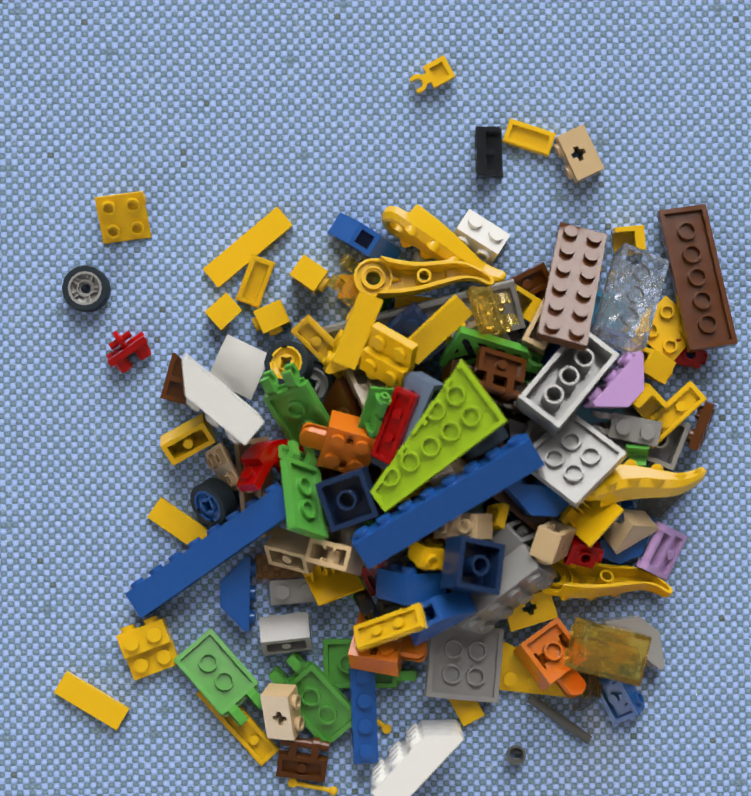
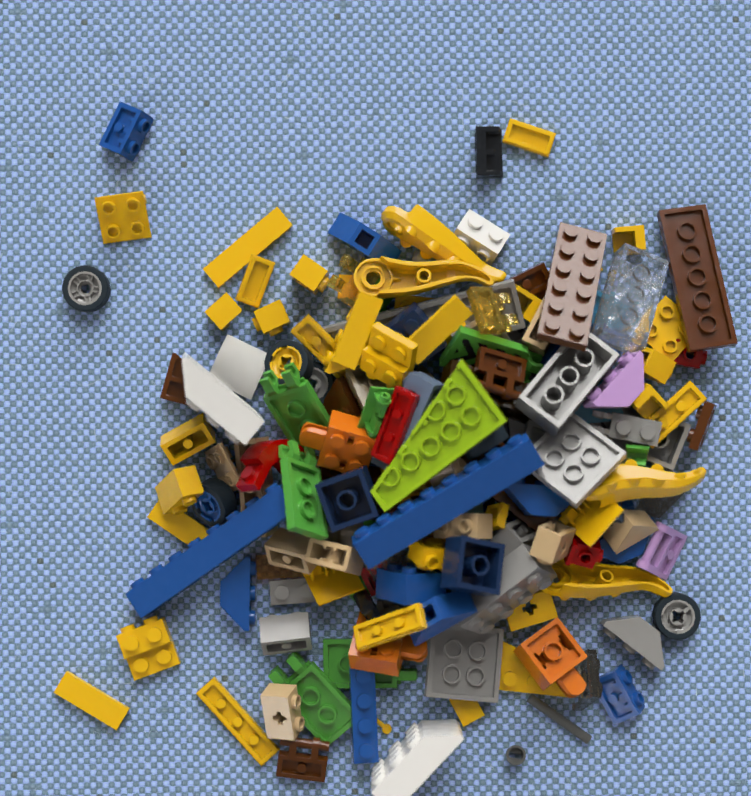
red hips [106,330,152,374] -> none
bright green tile [173,628,262,727] -> none
yellow hinge [288,778,338,796] -> none
yellow plate [410,55,456,94] -> none
tan brick [553,124,604,184] -> none
clear yellow slope [564,617,652,686] -> none
none -> blue bracket [99,101,154,162]
none -> yellow brick [155,465,204,515]
none -> wheel [652,592,701,640]

